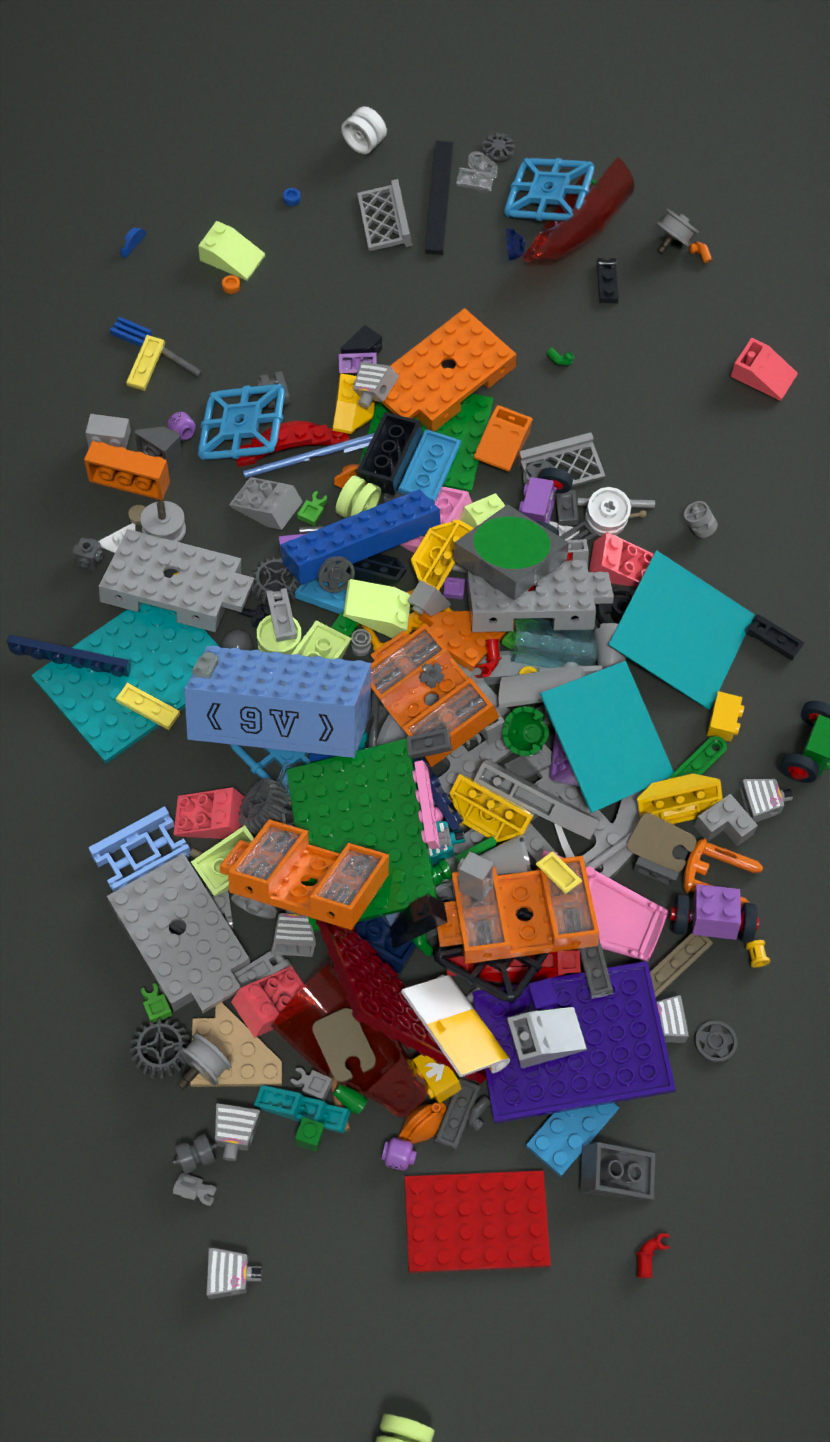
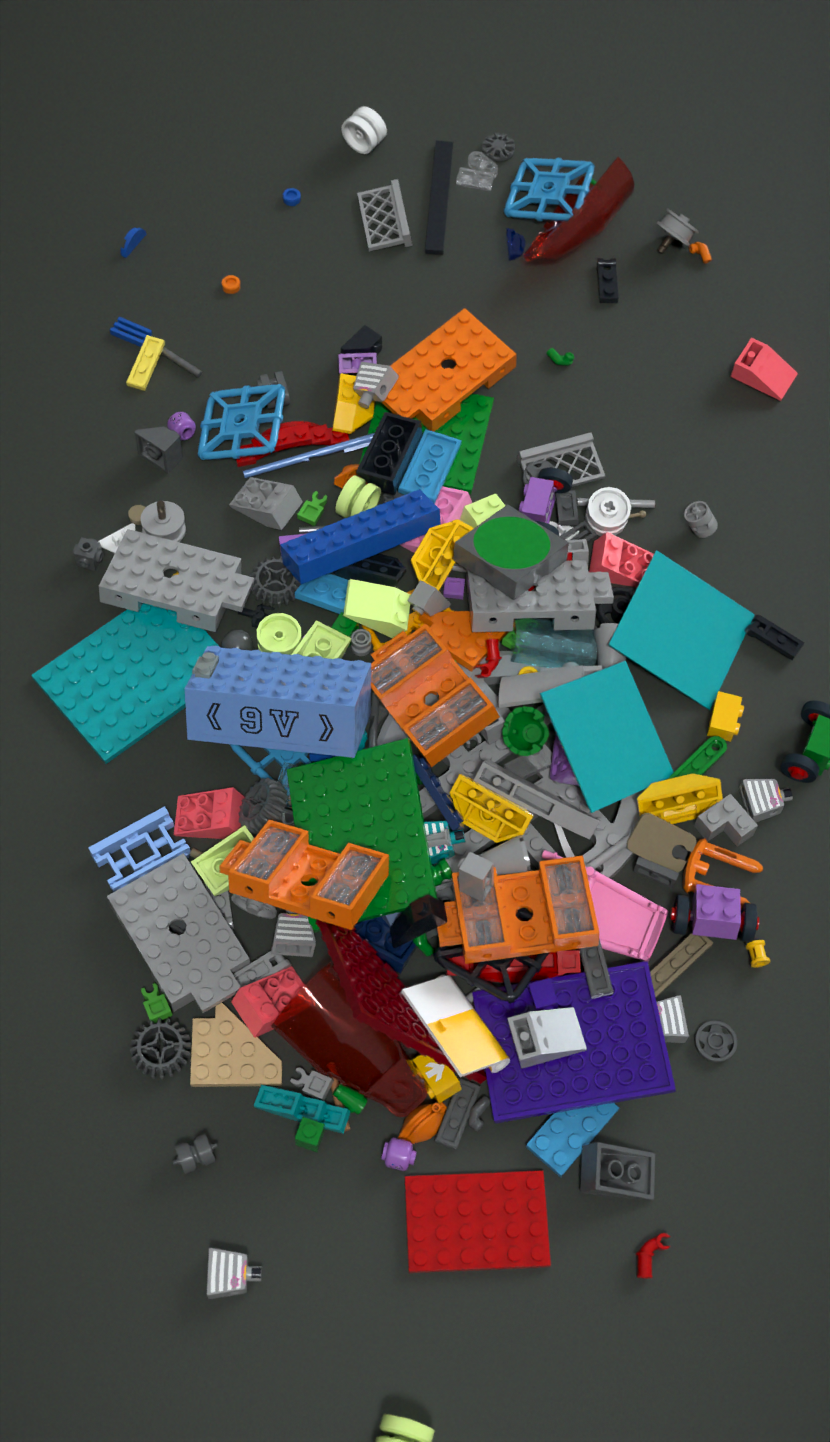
dark blue plate [7,635,131,677] -> none
orange brick [84,441,170,501] -> none
light grey brick [85,414,131,449] -> none
light yellow tile [116,683,180,730] -> none
light grey plate [173,1172,217,1206] -> none
light grey wheel [177,1033,232,1090] -> none
yellowish green slope [198,221,265,281] -> none
light grey torso [215,1103,261,1161] -> none
light grey plate [266,588,297,642] -> none
dark tan piece [312,1008,376,1082] -> none
dark grey wheel [317,556,355,593] -> none
dark grey plate [407,728,452,759] -> none
bright pink plate [413,760,443,850] -> none
dark grey plant [419,663,445,688] -> none
green tile [454,837,497,867] -> none
orange slope [474,405,533,472] -> none
light yellow tile [536,851,582,894] -> none

